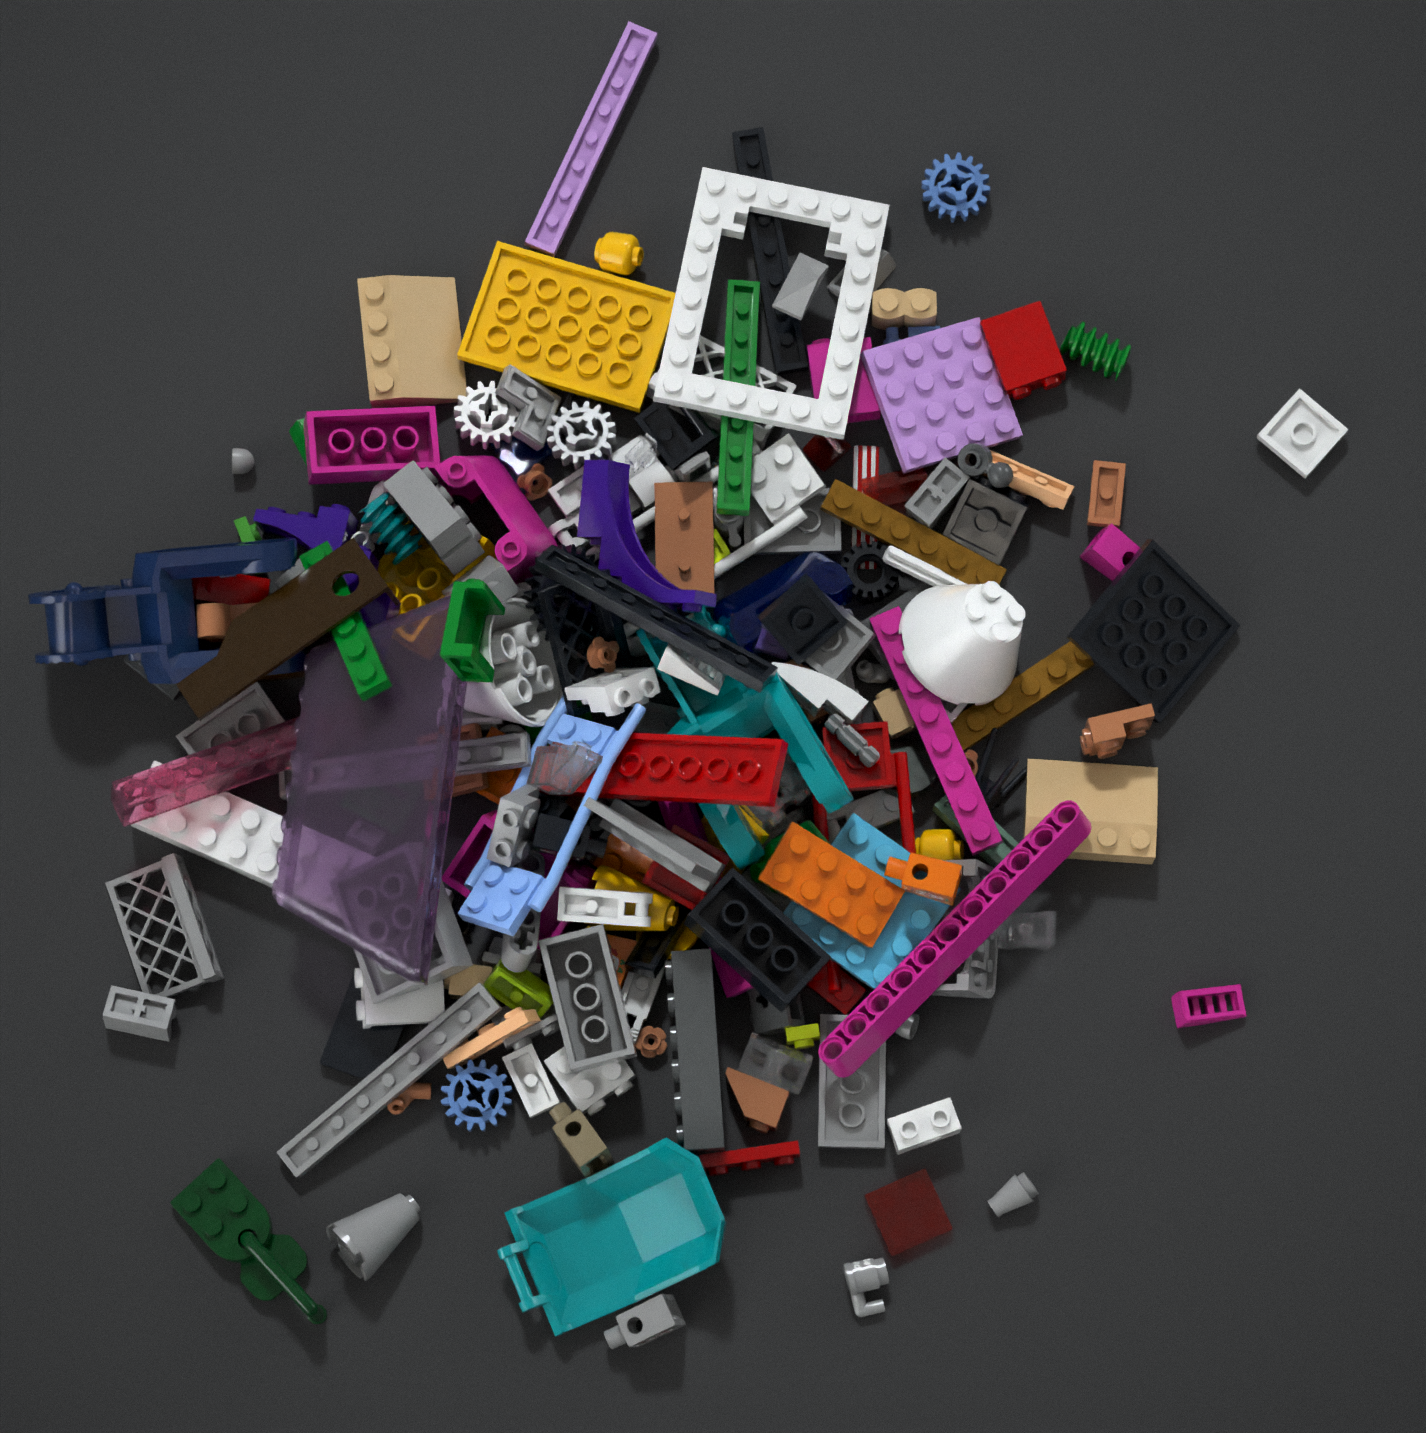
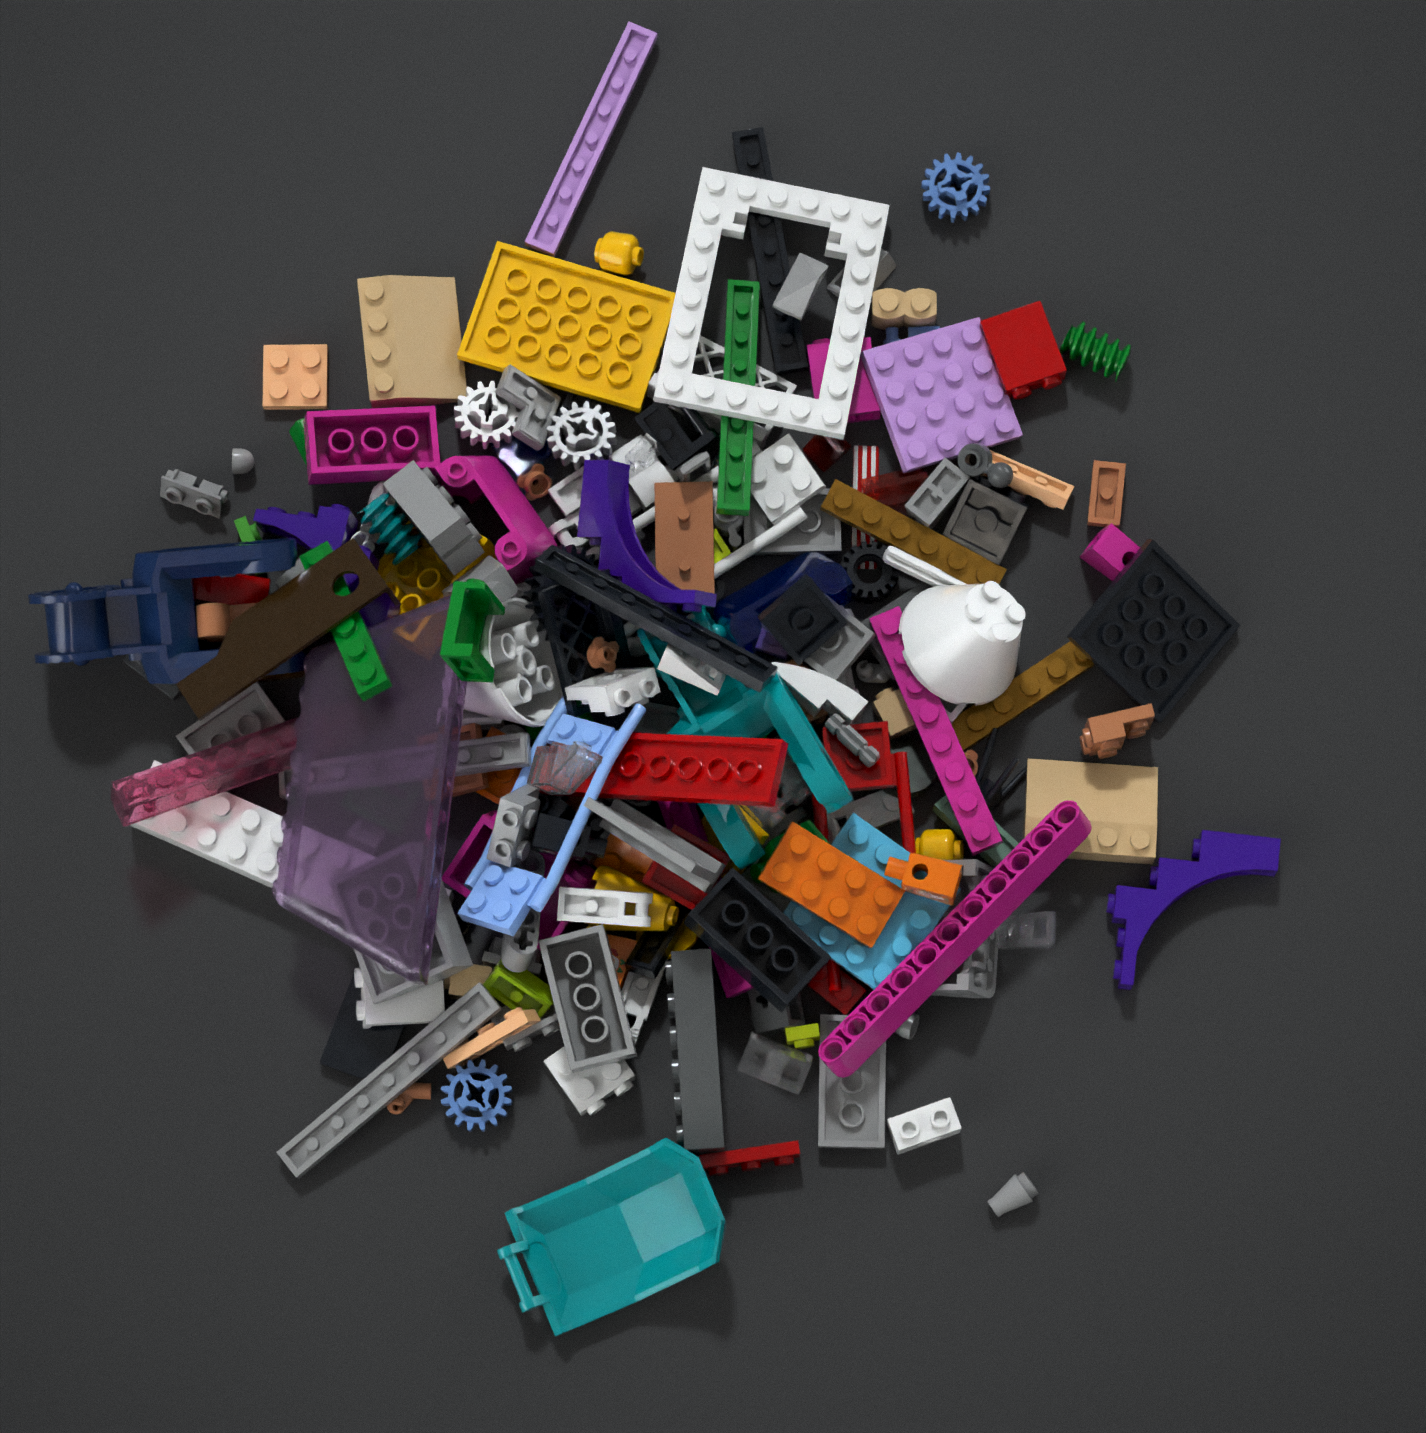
light grey hinge [102,985,176,1042] -> none
light grey fence [105,853,224,998] -> none
dark green plate [170,1158,327,1324] -> none
light grey cone [326,1193,421,1281] -> none
white plate [502,1043,560,1118] -> none
dark tan torso [549,1102,615,1178] -> none
light grey torso [604,1294,686,1350] -> none
nougat plate [635,1026,667,1058] -> none
nougat slope [725,1067,790,1134] -> none
light grey piece [843,1257,889,1317] -> none
clear red plate [864,1168,953,1257] -> none
dark pink slope [1171,984,1247,1028] -> none
white plate [1257,388,1349,479] -> none
none -> light grey hinge [160,469,229,518]
none -> light nougat plate [263,344,328,410]
none -> dark purple arch [1106,830,1281,990]

